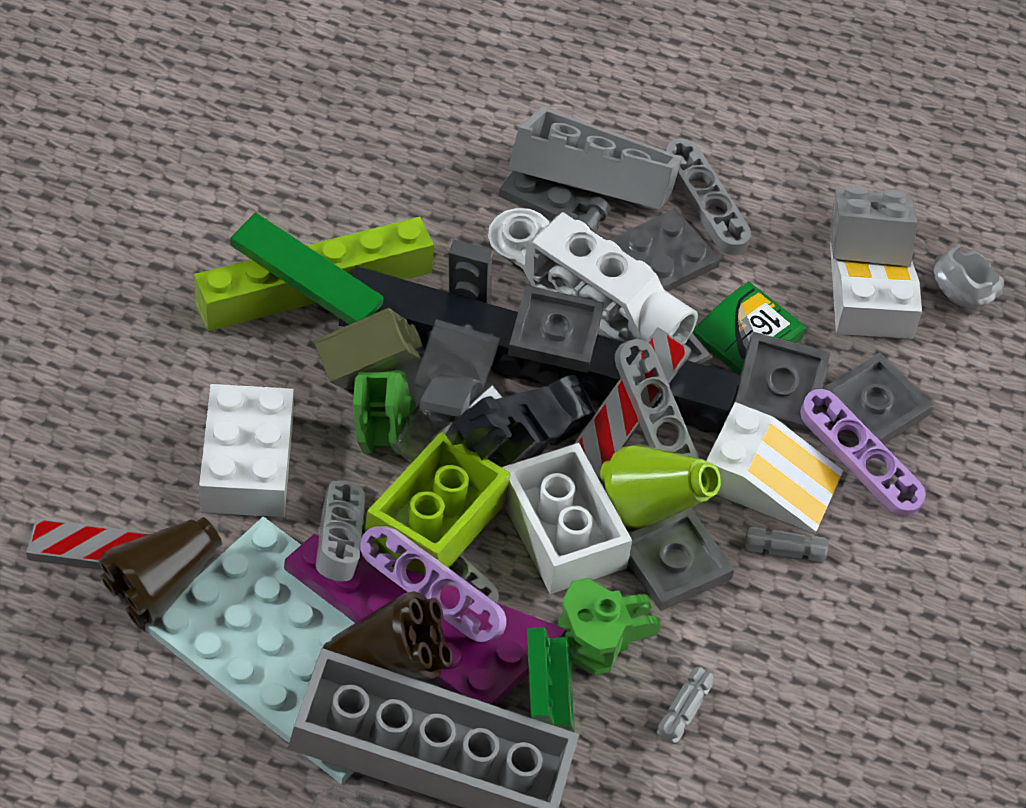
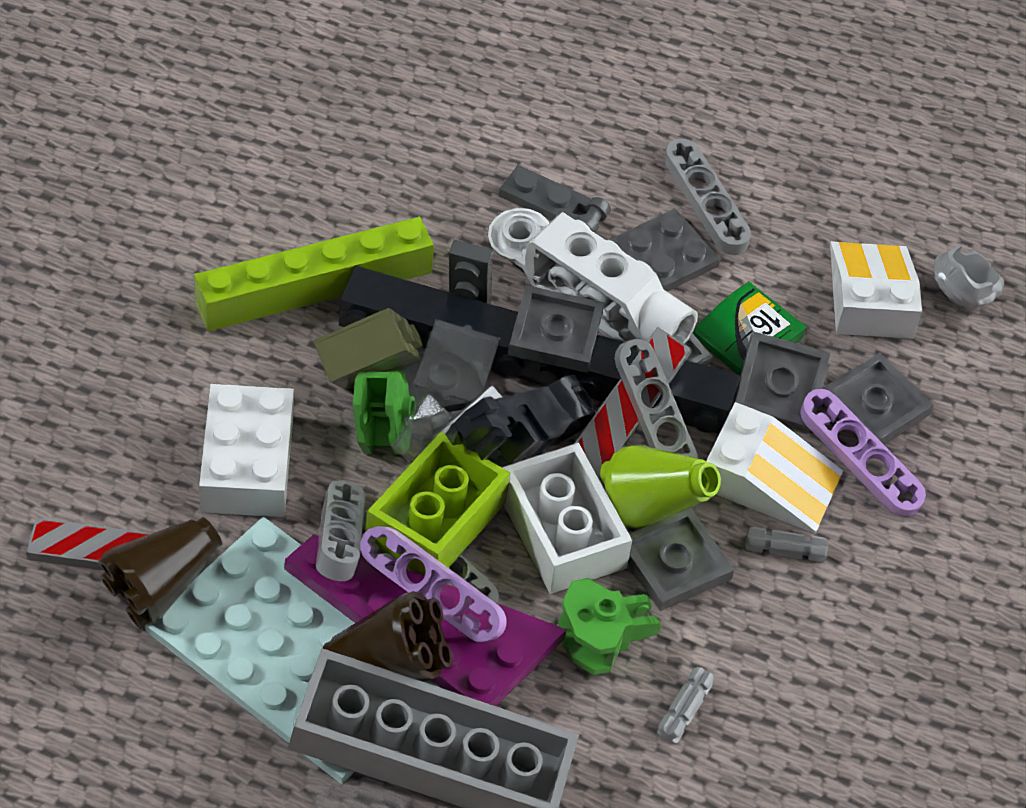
green tile [230,212,384,325] -> none
dark grey slope [419,373,481,423] -> none
light grey wedge [508,107,682,209] -> none
green slope [527,627,575,733] -> none
light grey hinge [830,186,918,267] -> none

